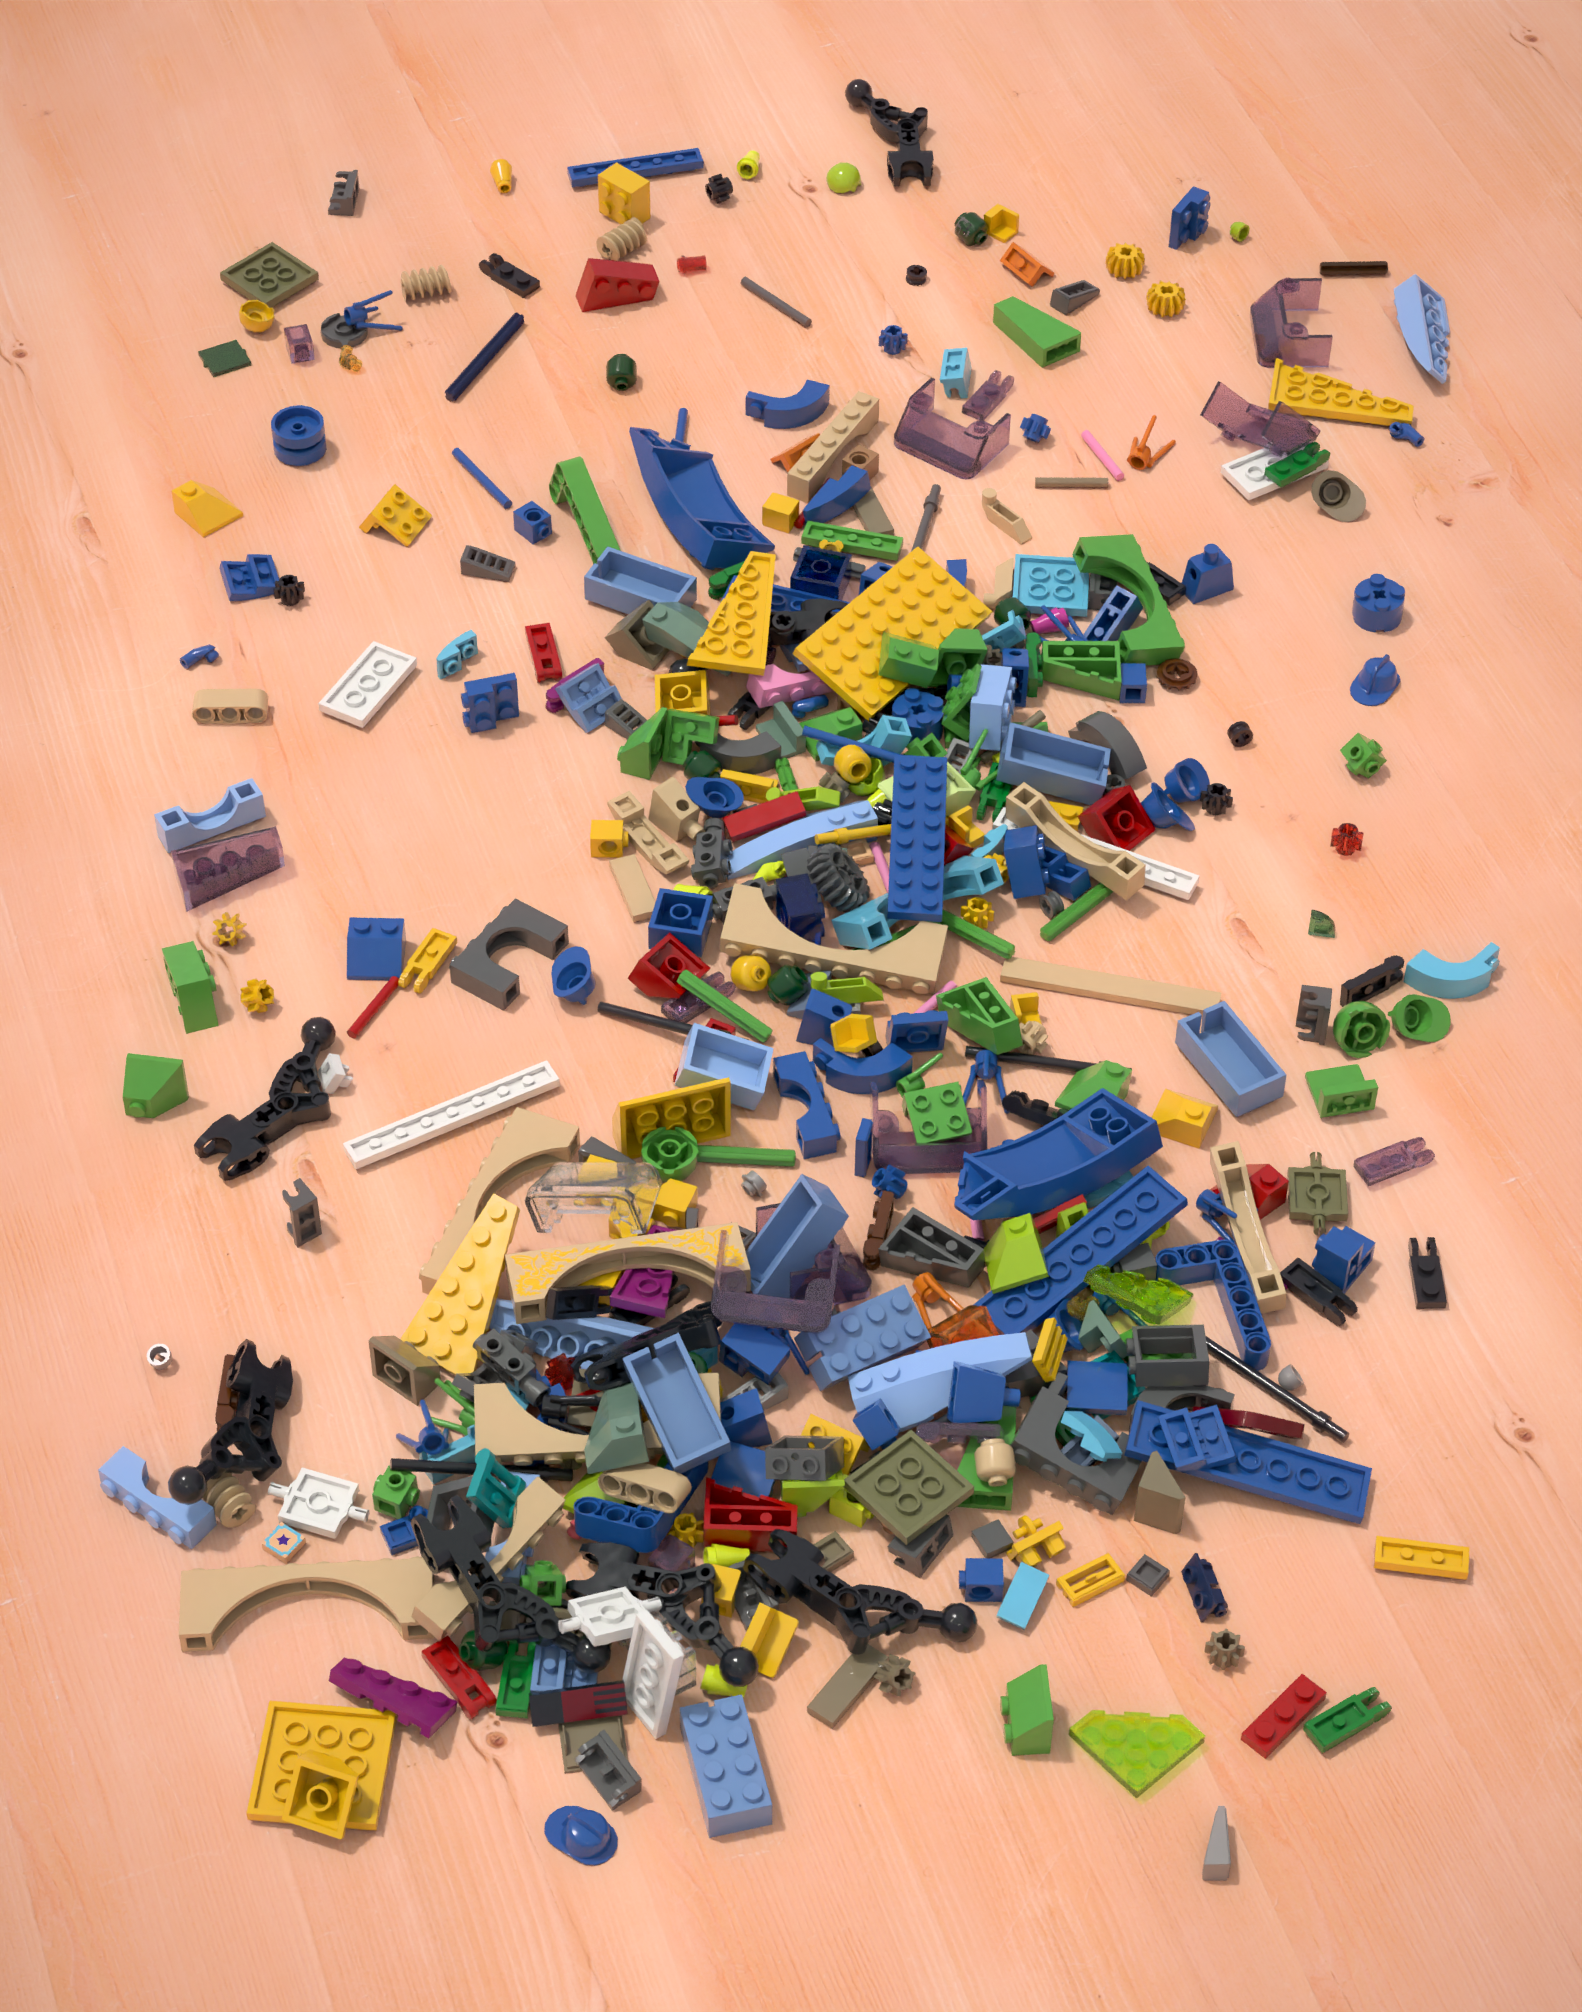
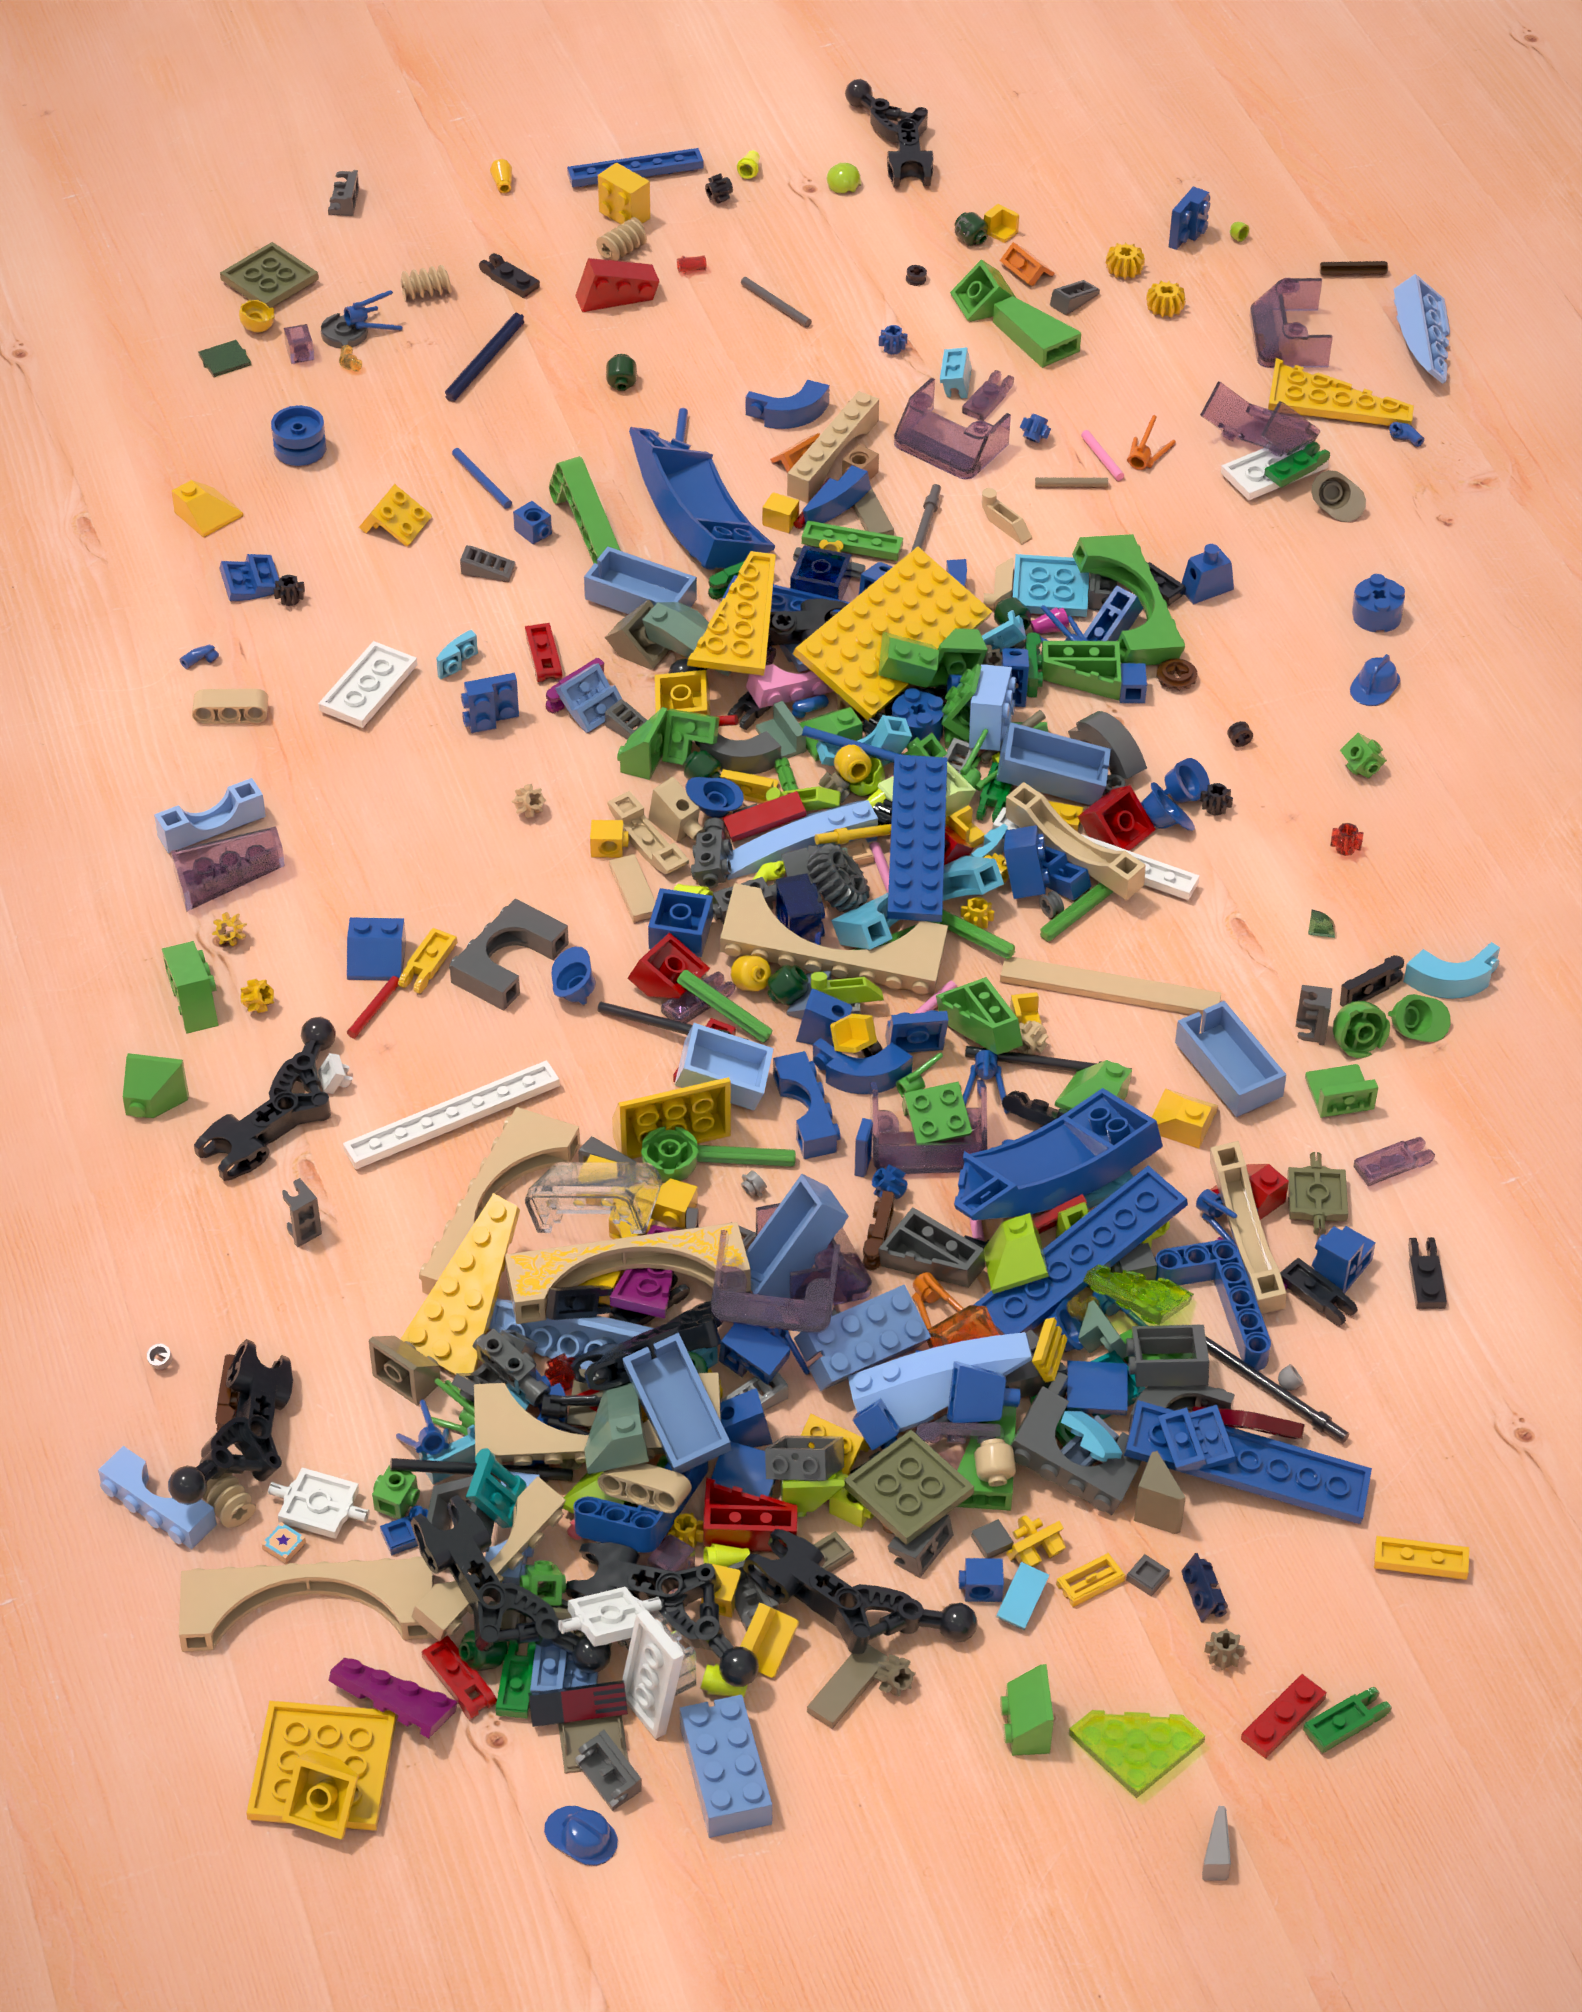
none -> tan gear [511,784,546,818]
none -> bright green slope [950,259,1016,322]

